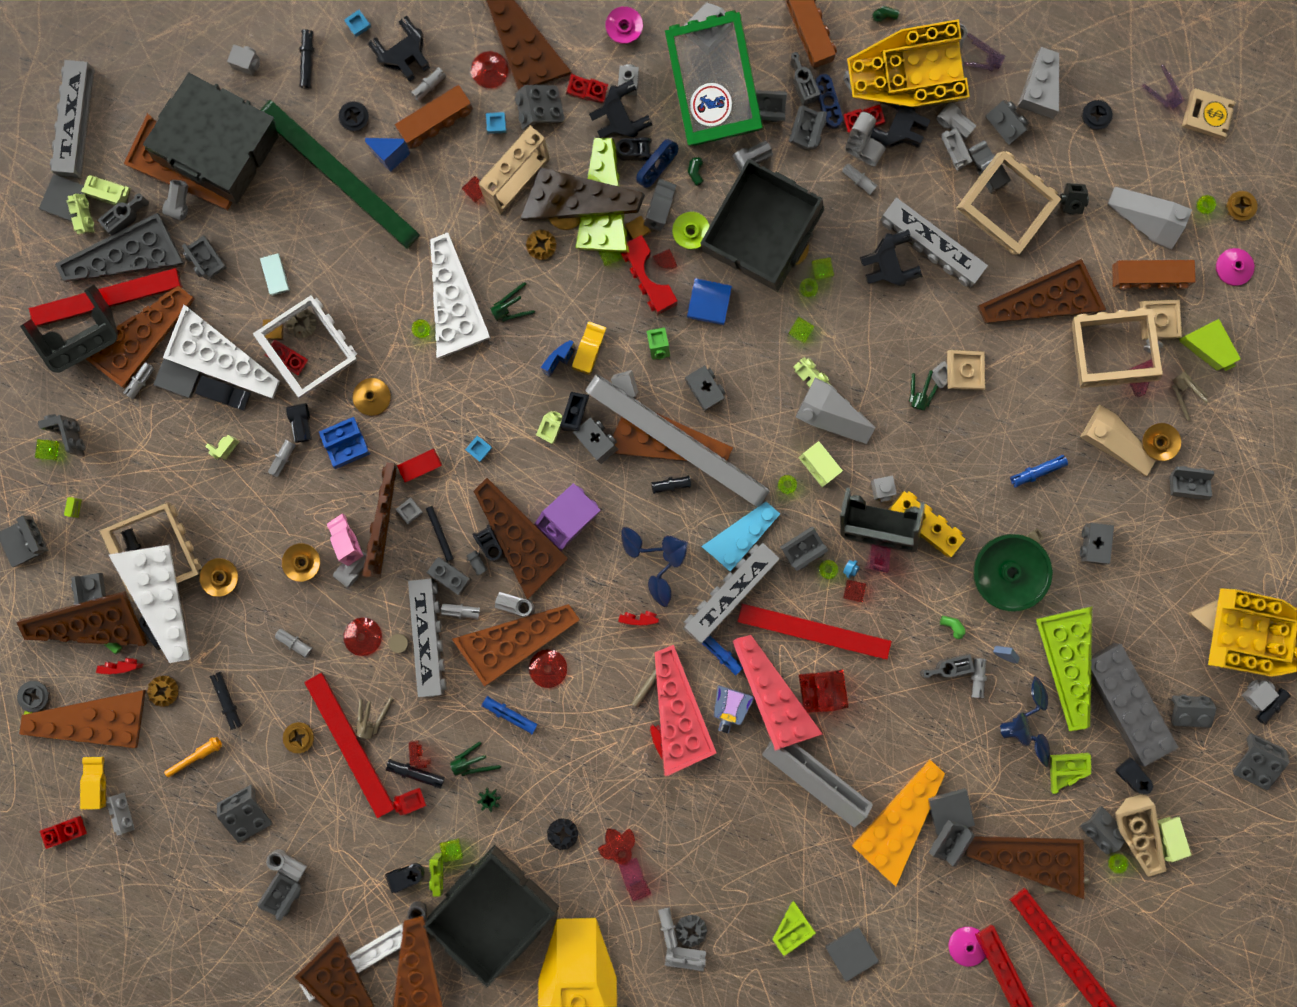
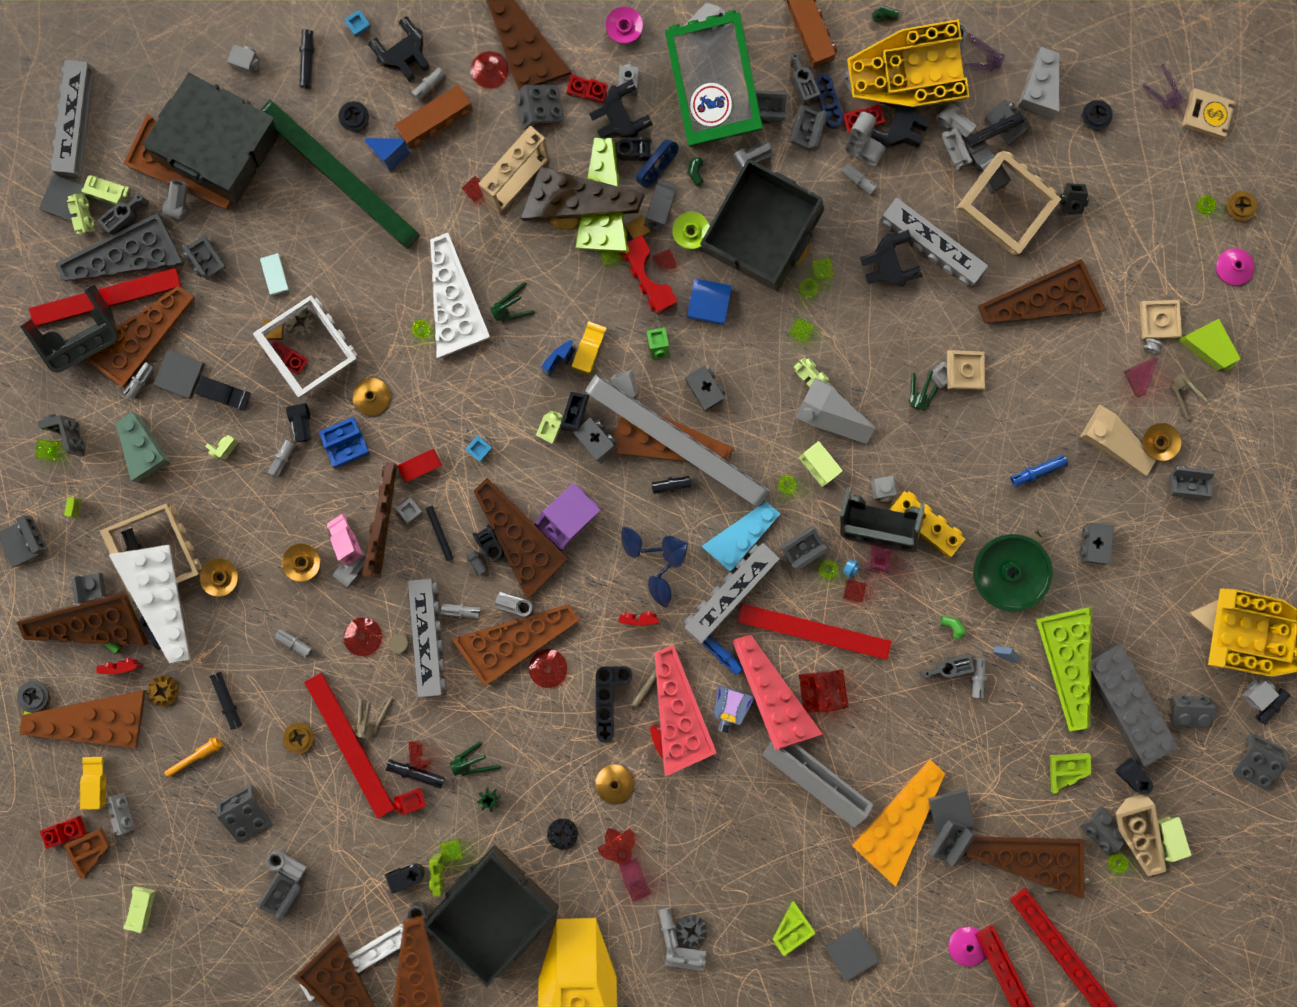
white wing [163,305,280,399] -> none
dark grey brick [427,557,472,595] -> none
blue pin [481,696,538,735] -> none
dark azure plate [486,112,506,134] -> none
pearl gold gear [526,229,556,260] -> none
dark blue plant [1000,676,1050,767] -> none
tan window [1072,308,1162,388] -> none
light grey wedge [1107,187,1192,250] -> none
dark orange brick [1112,260,1196,290] -> none
none -> dark orange wing [64,828,111,879]
none -> sand green wedge [116,412,171,483]
none -> yellowish green hinge [123,886,156,933]
none -> black beam [595,666,632,743]
none -> pearl gold dish [595,764,634,804]
none -> black pin [966,111,1025,148]

